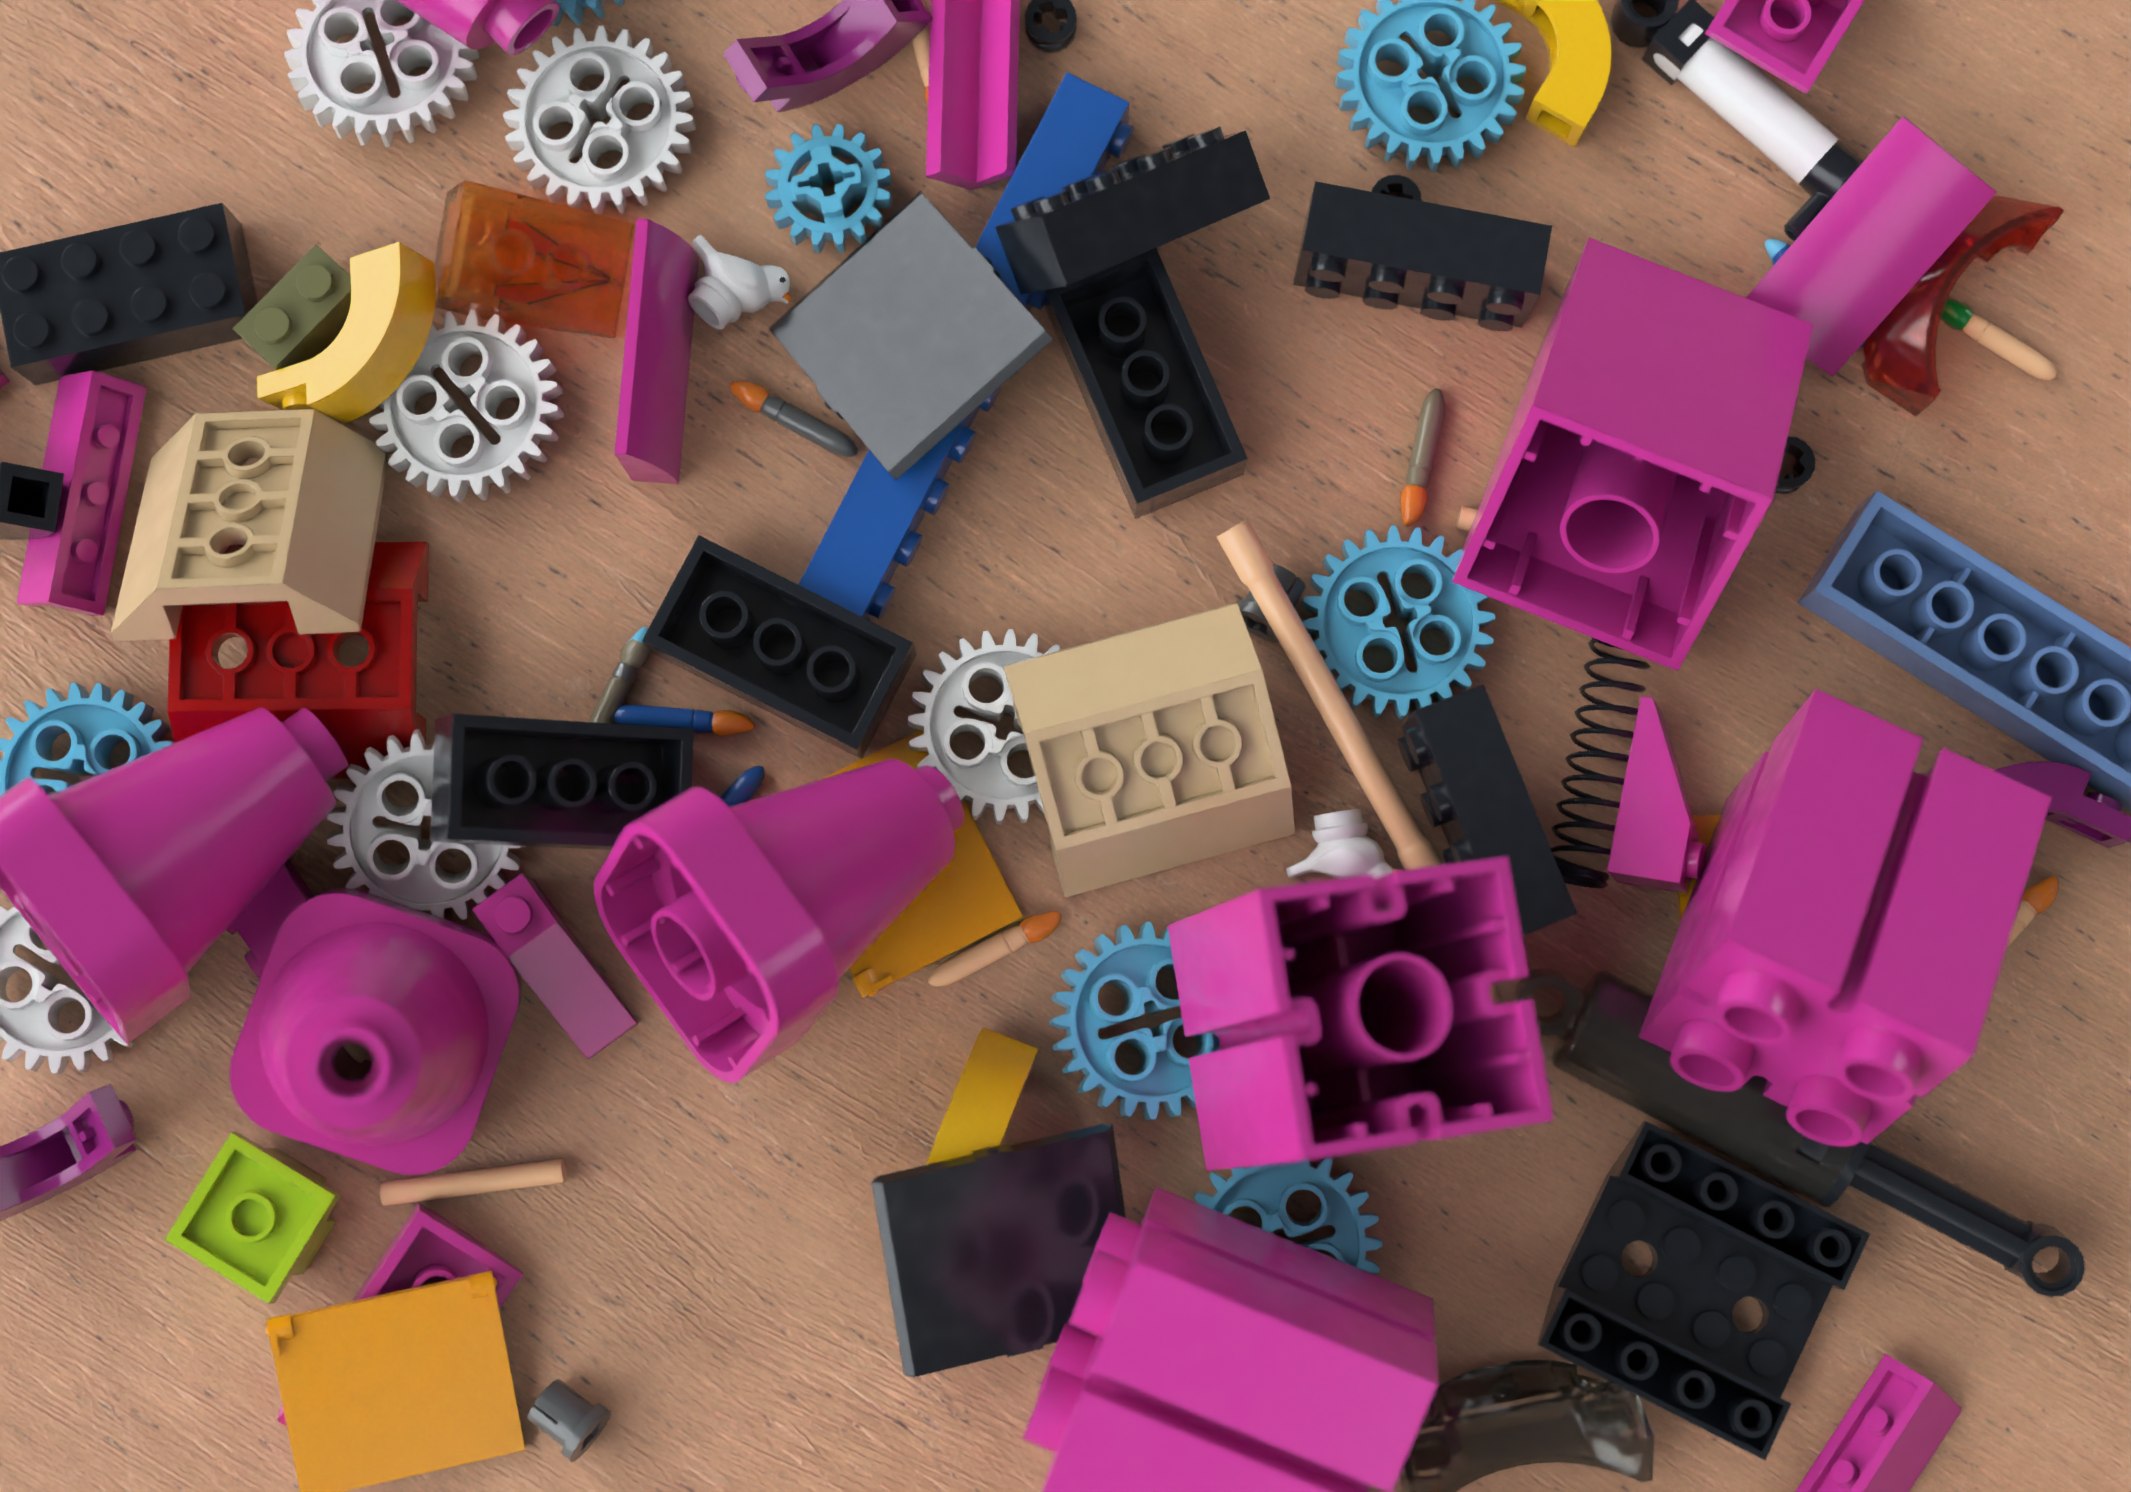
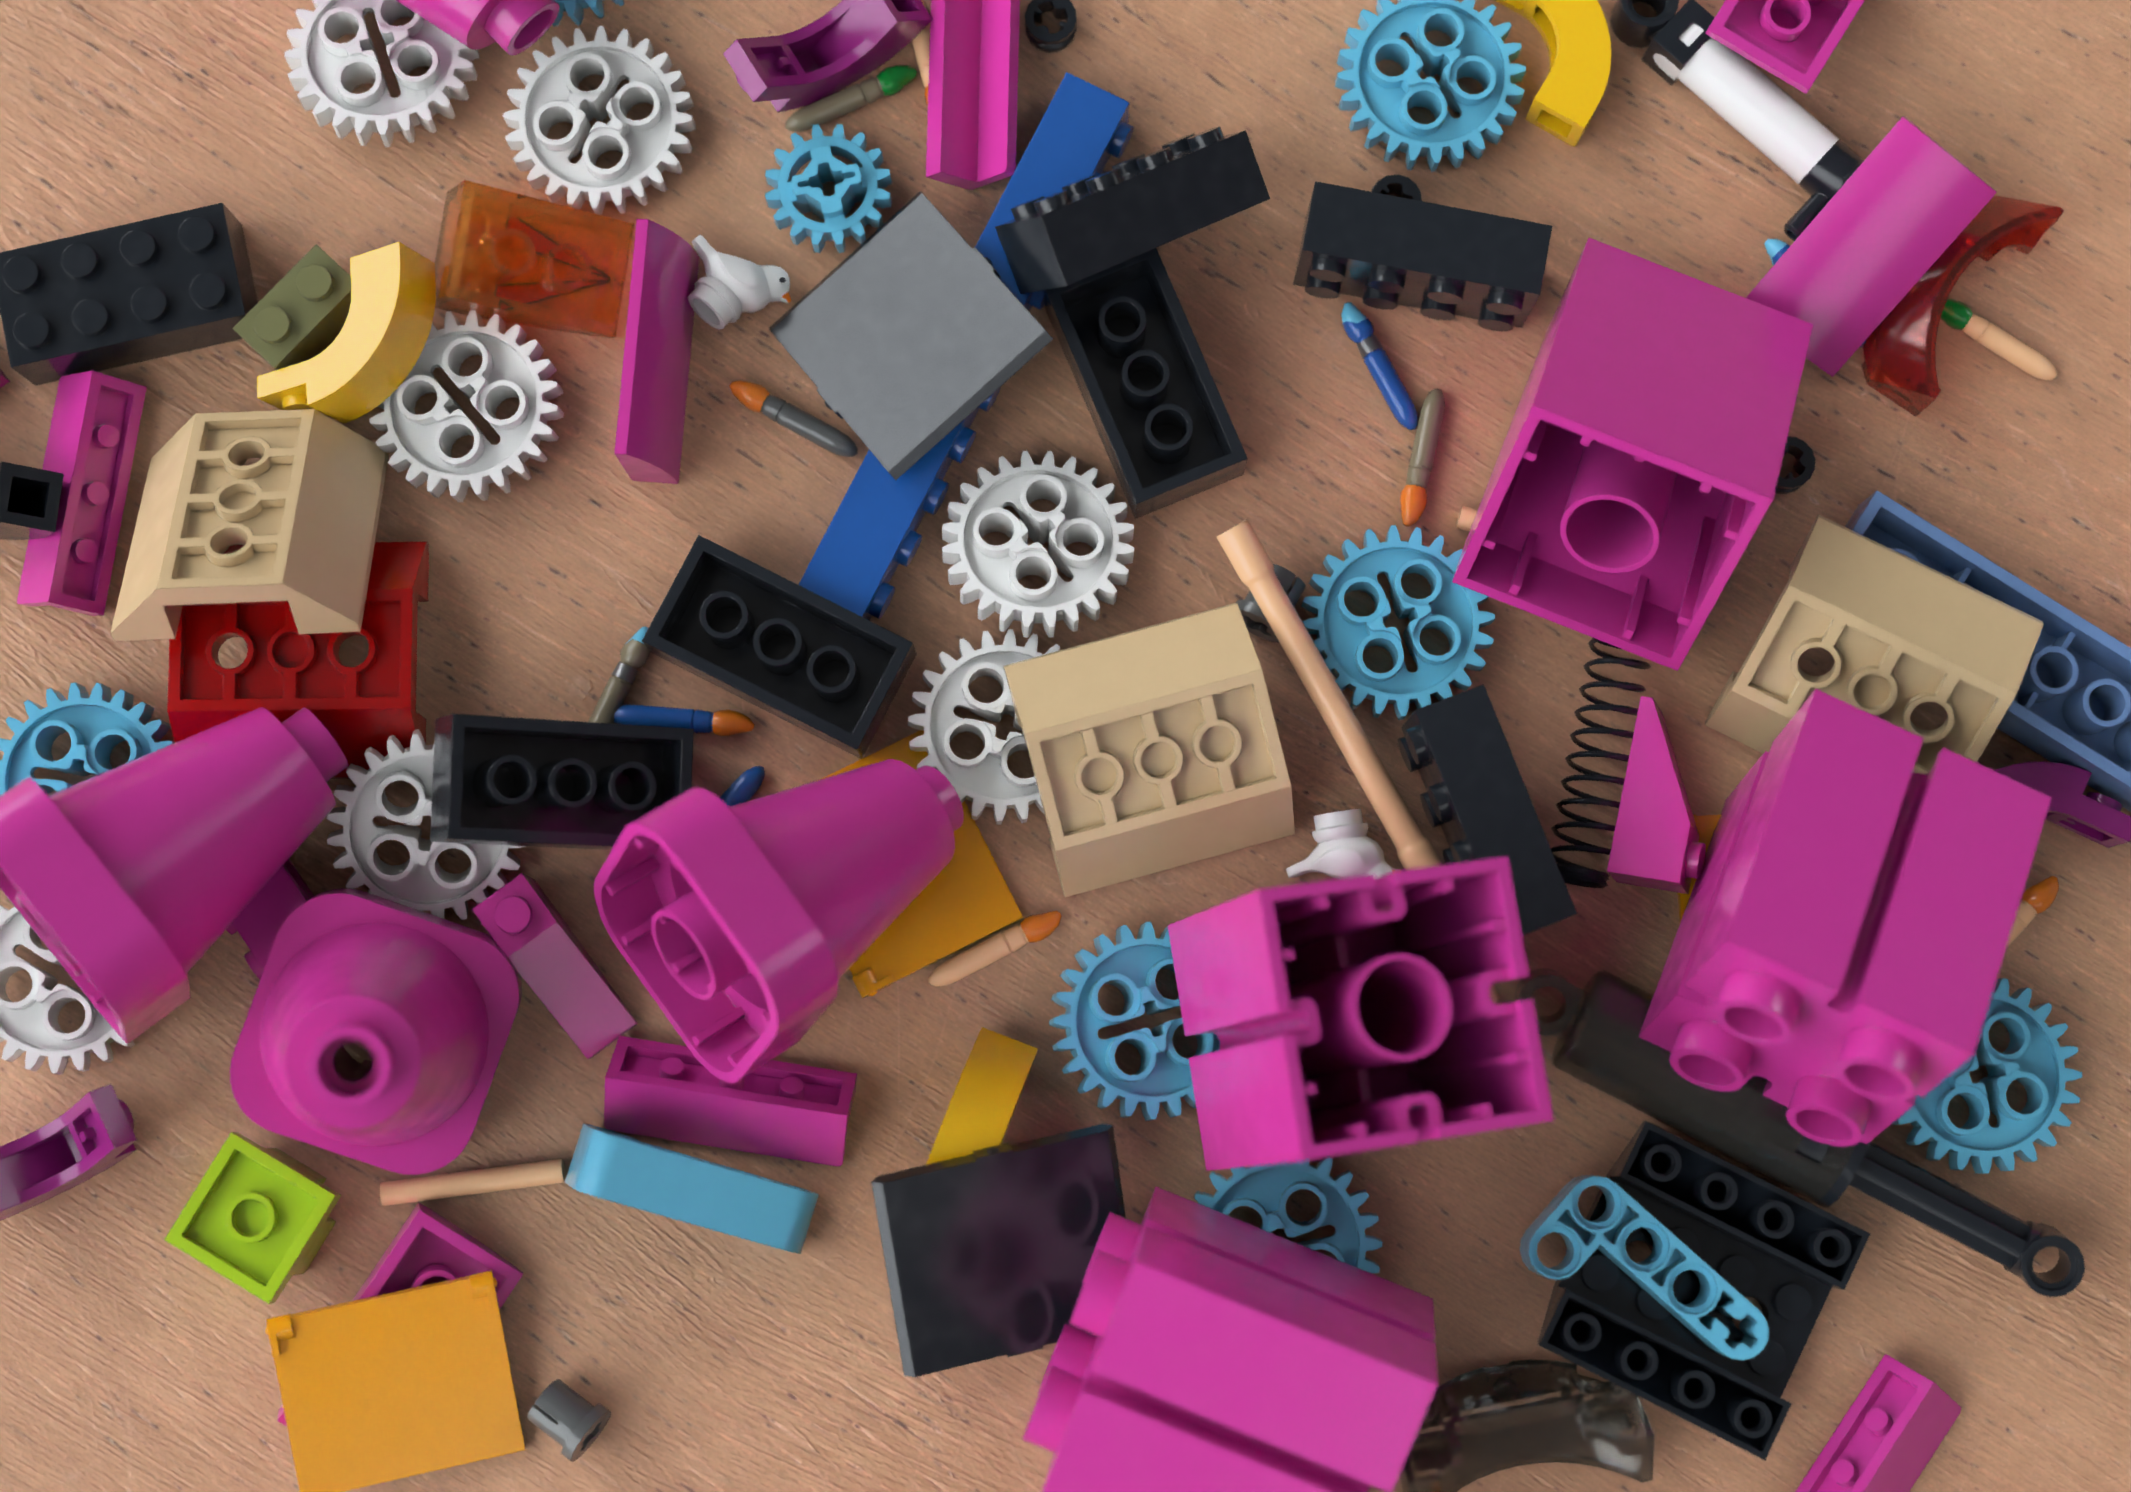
none -> medium azure beam [565,1123,819,1254]
none -> dark pink panel [604,1036,857,1167]
none -> dark tan piece [785,65,918,132]
none -> white gear [942,451,1135,638]
none -> blue piece [1341,302,1418,430]
none -> medium azure beam [1519,1175,1769,1360]
none -> tan slope [1705,514,2044,774]
none -> medium azure gear [1892,978,2082,1174]

